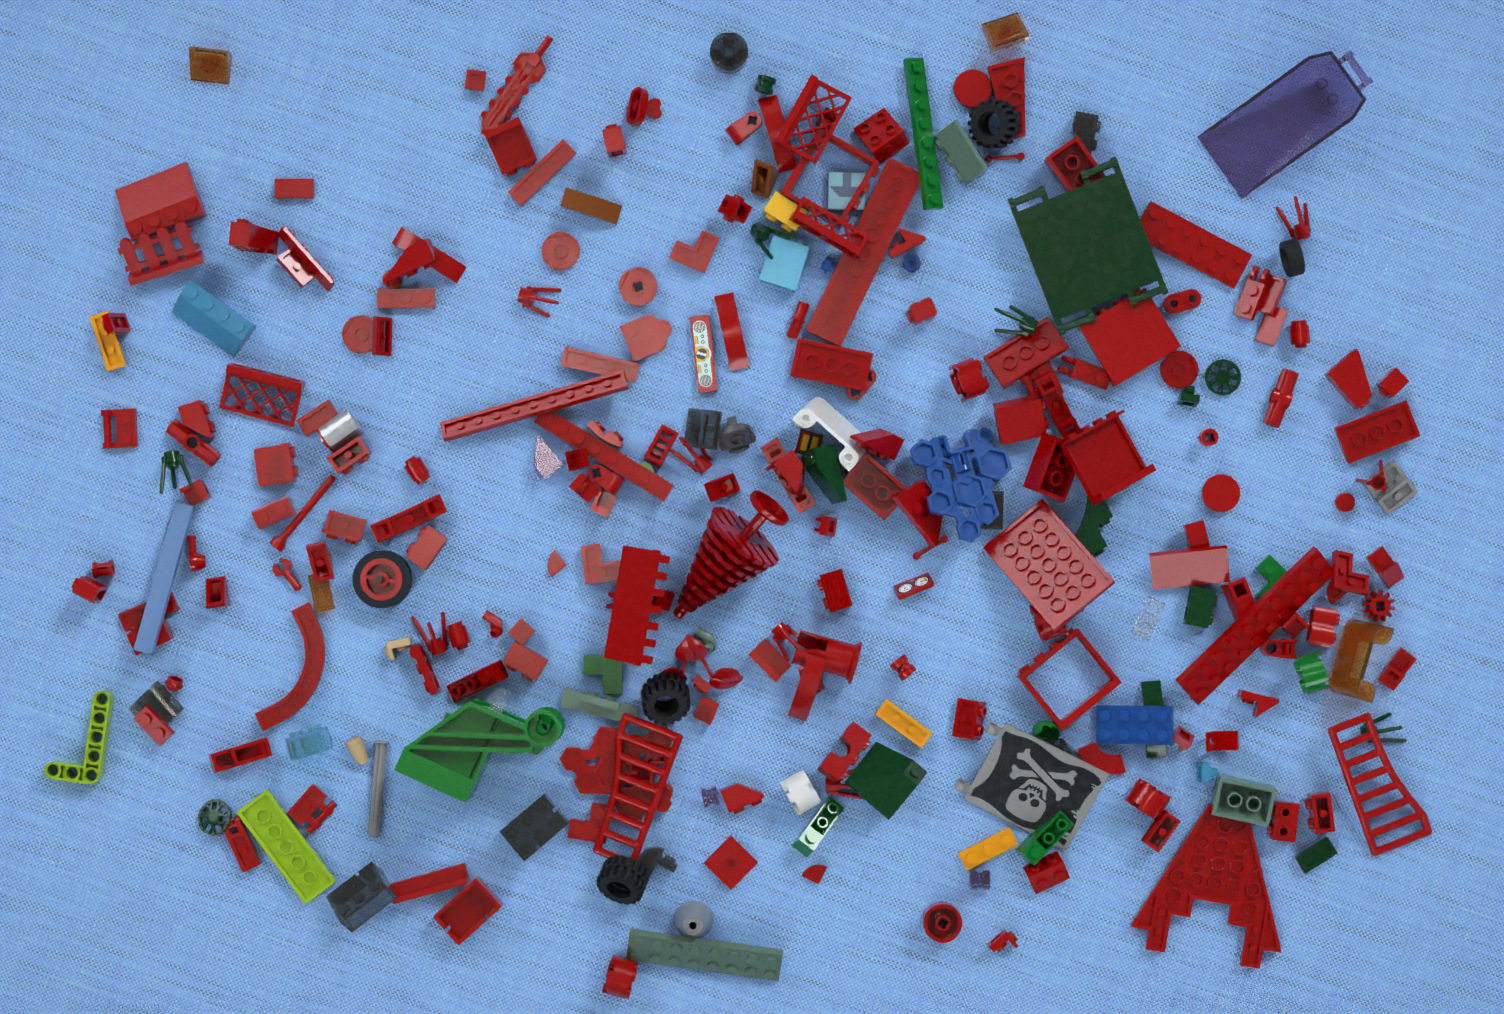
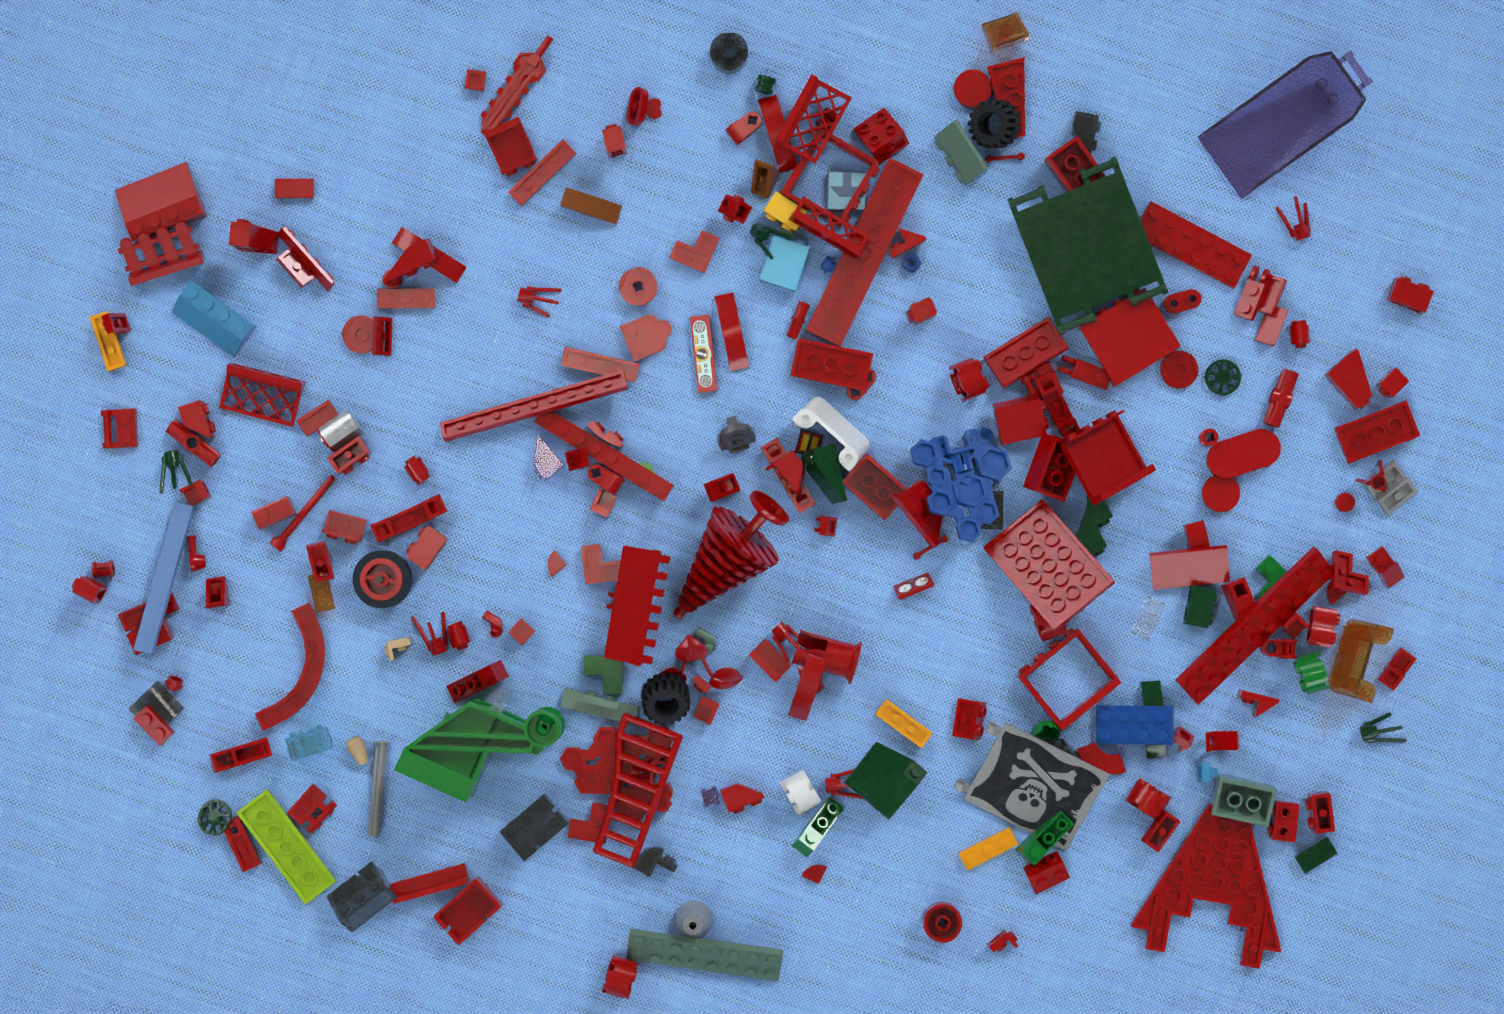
lime beam [44,690,114,784] -> none
clear orange slope [189,46,233,84] -> none
red bracket [254,443,299,486] -> none
red bar [273,558,301,591] -> none
red hinge [409,644,441,695] -> none
red brick [503,641,549,682] -> none
red tile [542,232,580,270] -> none
red slope [569,472,601,503] -> none
black tyre [596,855,650,905] -> none
red slope [644,424,679,469] -> none
red tile [652,588,675,611] -> none
red plant [670,435,713,475] -> none
clear smoke slope [683,408,722,450] -> none
red plate [704,835,758,890] -> none
red brick [817,569,853,612] -> none
red arch [817,721,872,783] -> none
red slope [850,428,904,461] -> none
red wheel [890,654,916,681] -> none
green plate [903,58,944,210] -> none
clear purple wheel [969,870,990,890] -> none
dark green plant [994,305,1038,337] -> none
dark green tile [1177,385,1200,407] -> none
black tyre [1279,239,1305,277] -> none
red bar [1328,713,1432,856] -> none
red gear [1362,590,1395,622] -> none
none -> red tile [1206,429,1281,479]
none -> red brick [1386,276,1434,314]

